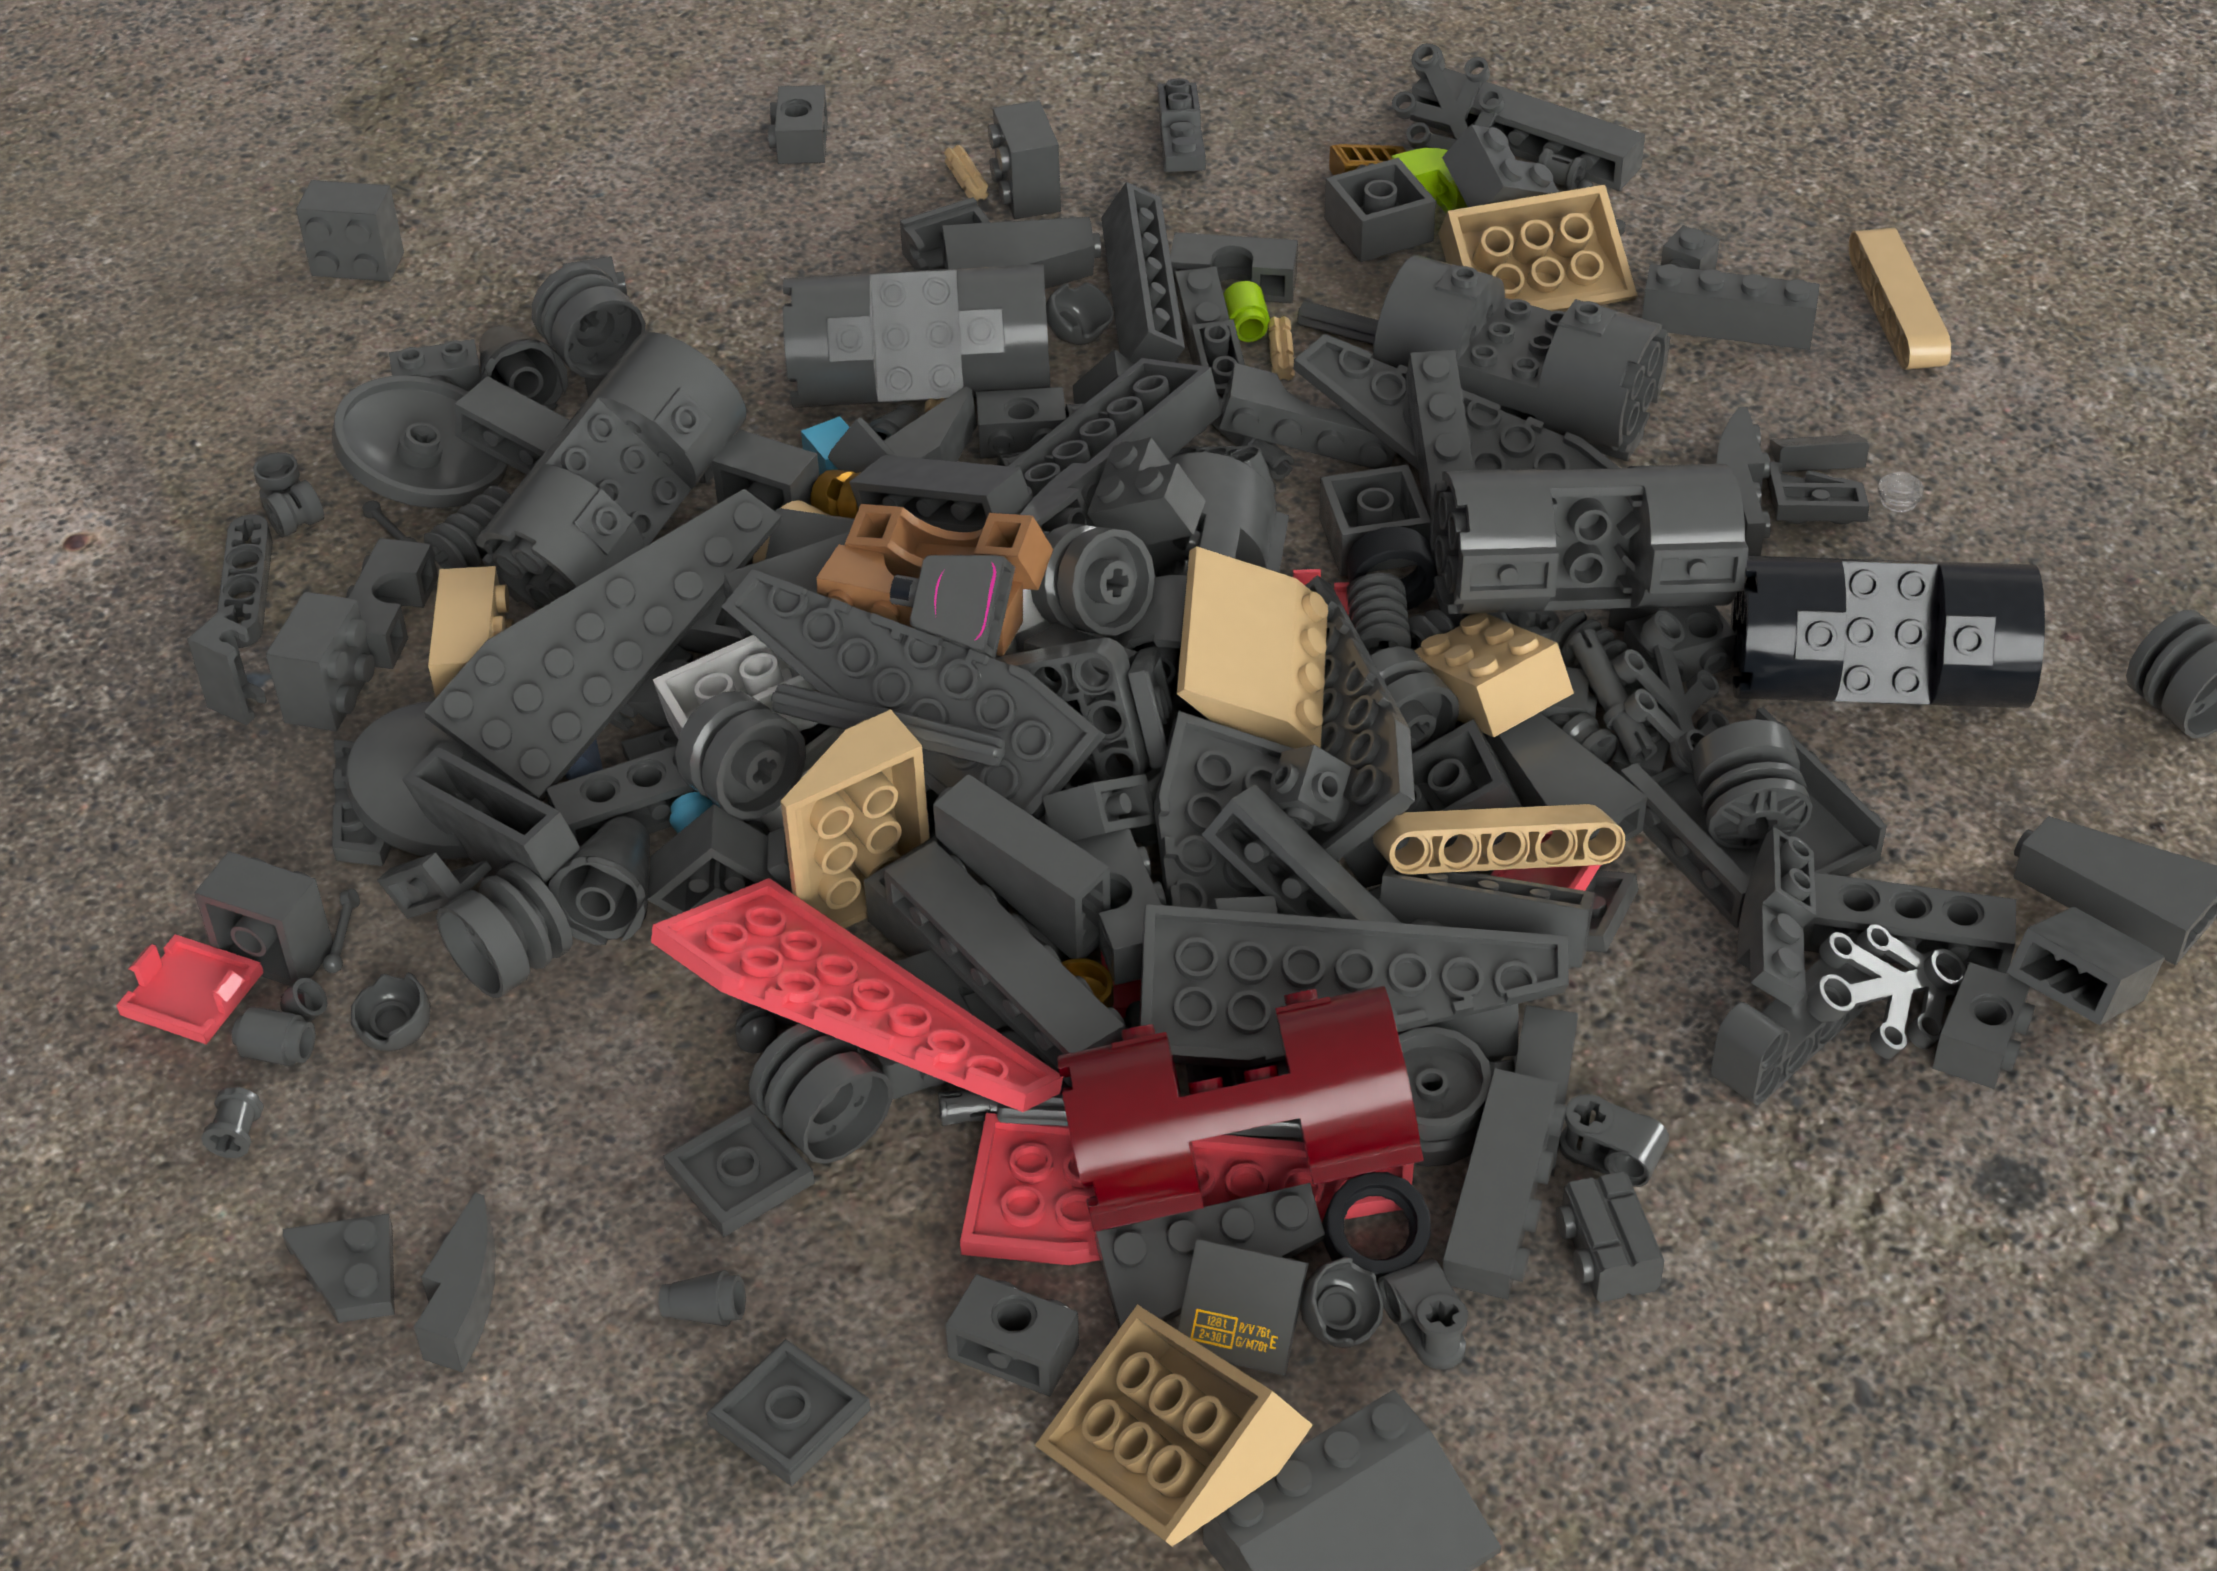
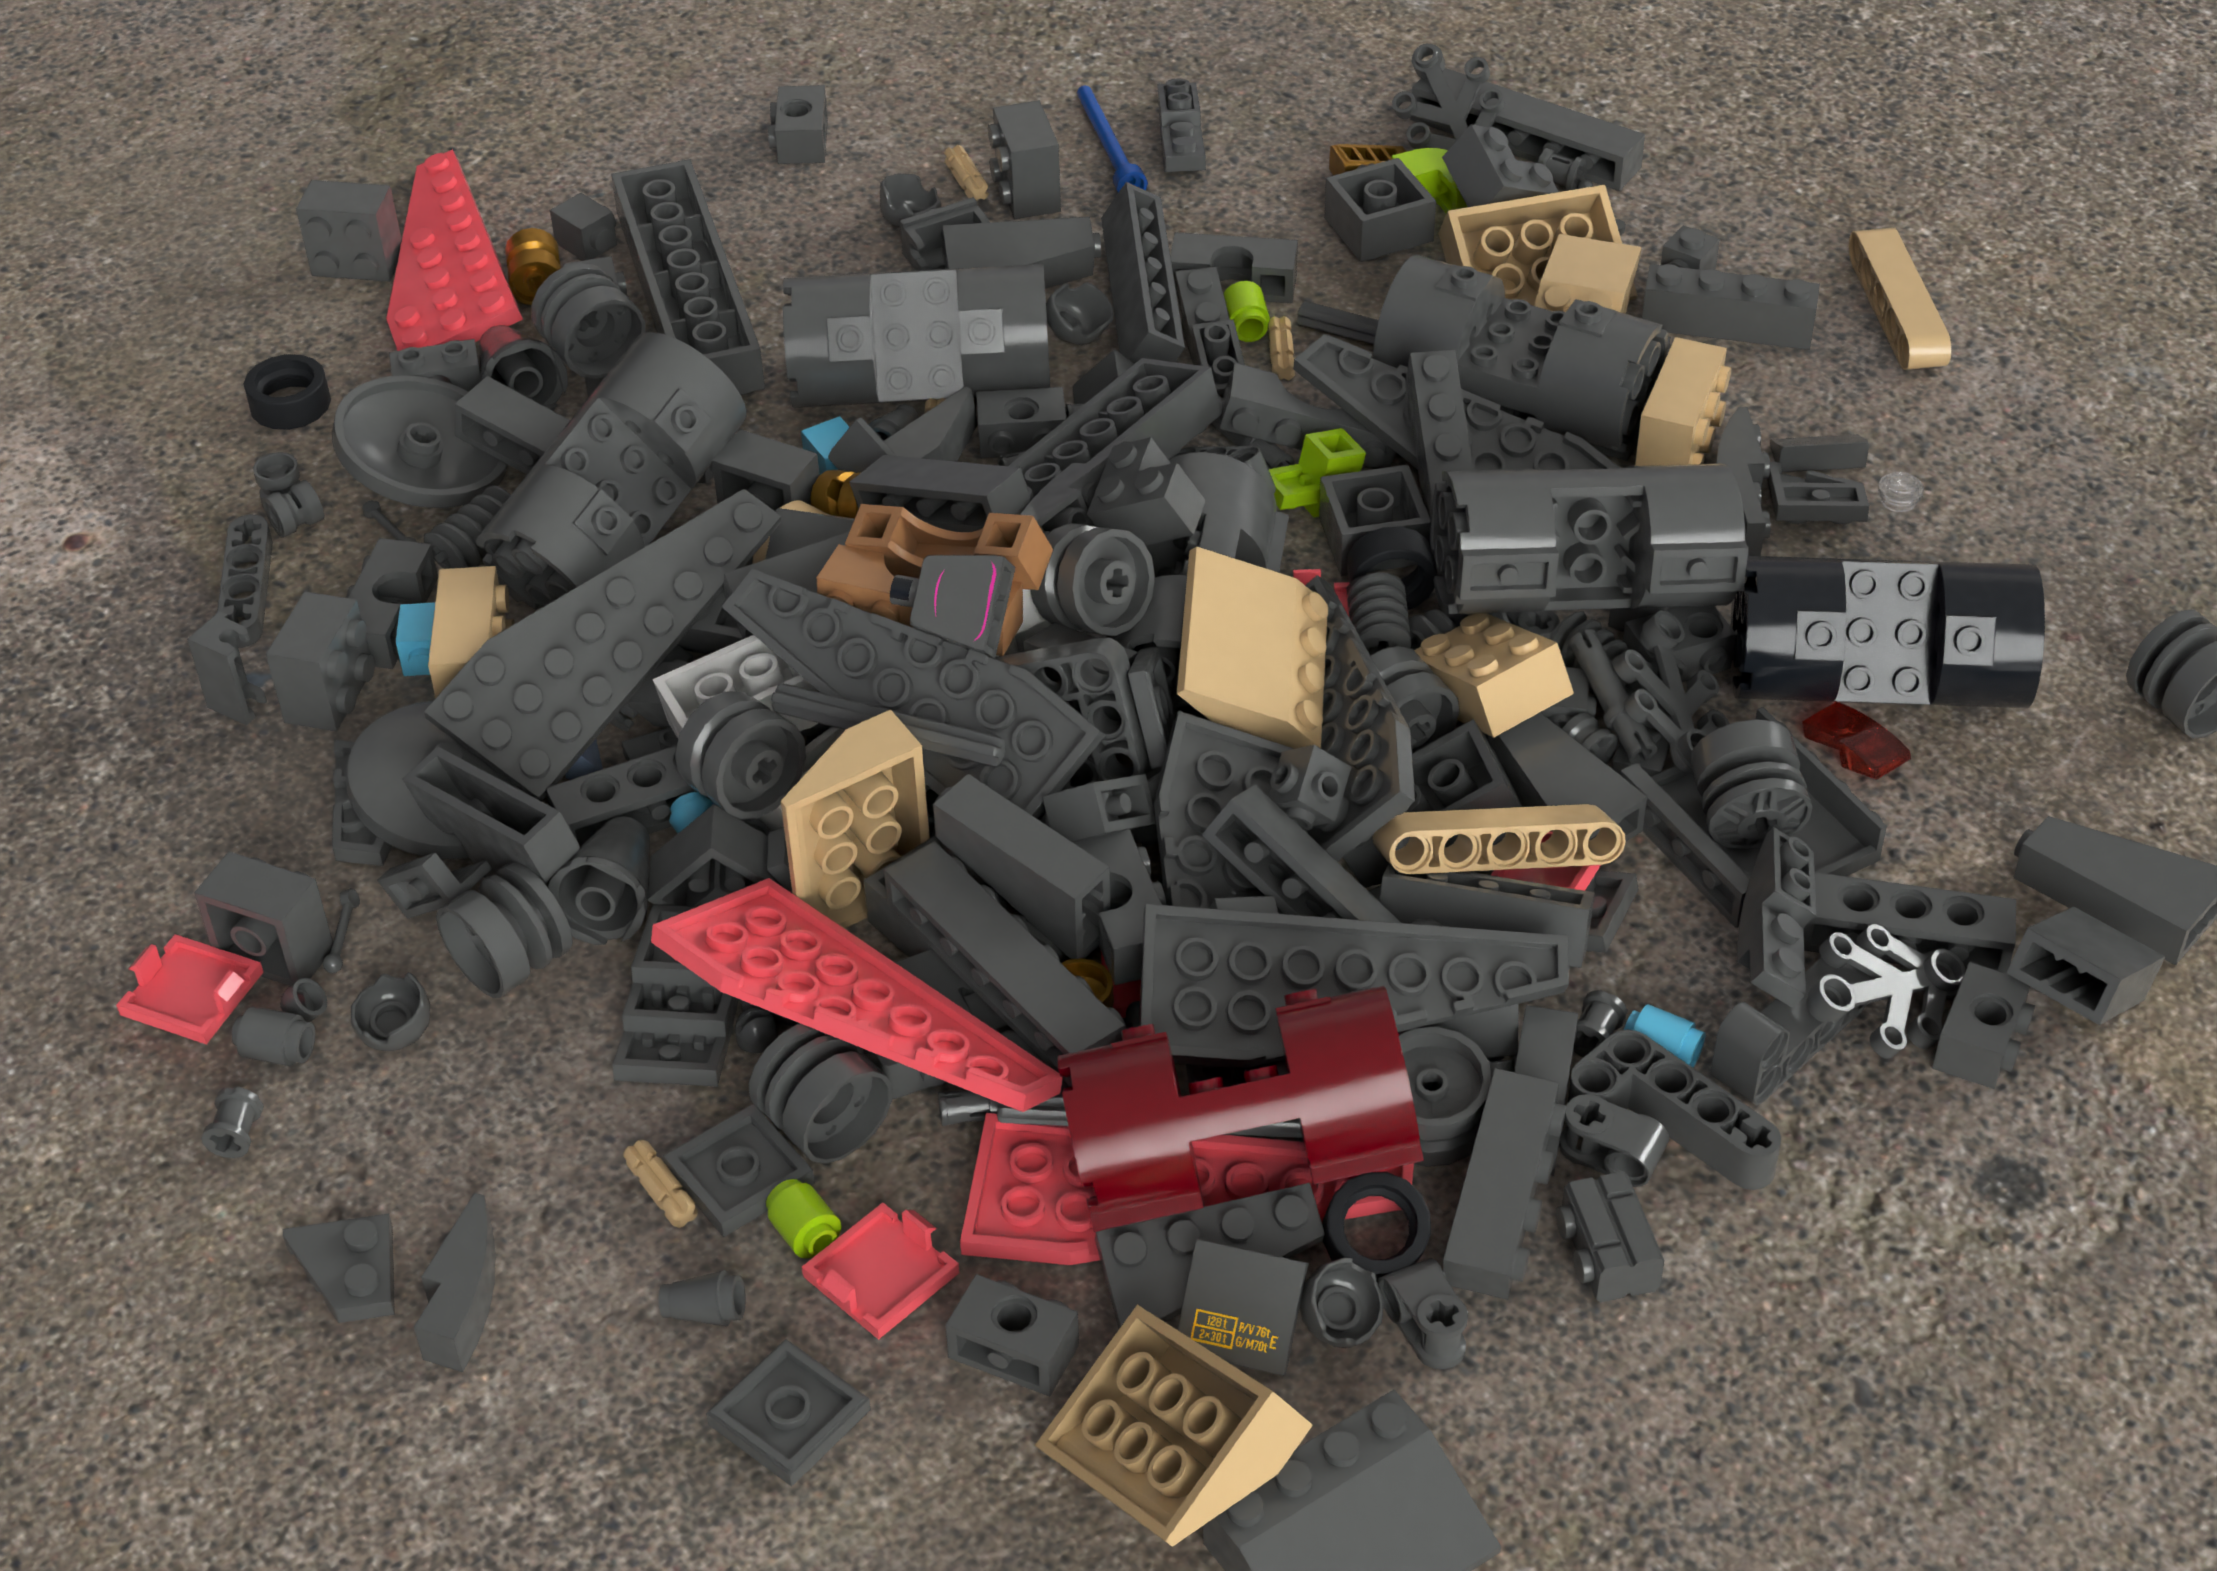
none -> black tyre [243,354,331,430]
none -> coral wing [386,149,523,351]
none -> medium azure brick [396,602,435,676]
none -> pearl gold wheel [505,228,561,305]
none -> dark grey brick [550,193,617,260]
none -> dark grey brick [611,159,765,395]
none -> dark grey slope [612,905,739,1087]
none -> tan axle [623,1140,698,1228]
none -> lime brick [766,1179,841,1259]
none -> coral piece [802,1202,960,1340]
none -> dark grey hair [880,173,941,227]
none -> blue piece [1077,85,1148,193]
none -> lime brick [1269,428,1366,518]
none -> tan slope [1534,234,1642,314]
none -> dark grey beam [1568,1029,1782,1190]
none -> dark grey bush [1574,990,1628,1058]
none -> medium azure brick [1624,1004,1706,1068]
none -> tan brick [1635,337,1731,466]
none -> clear red slope [1802,702,1911,780]

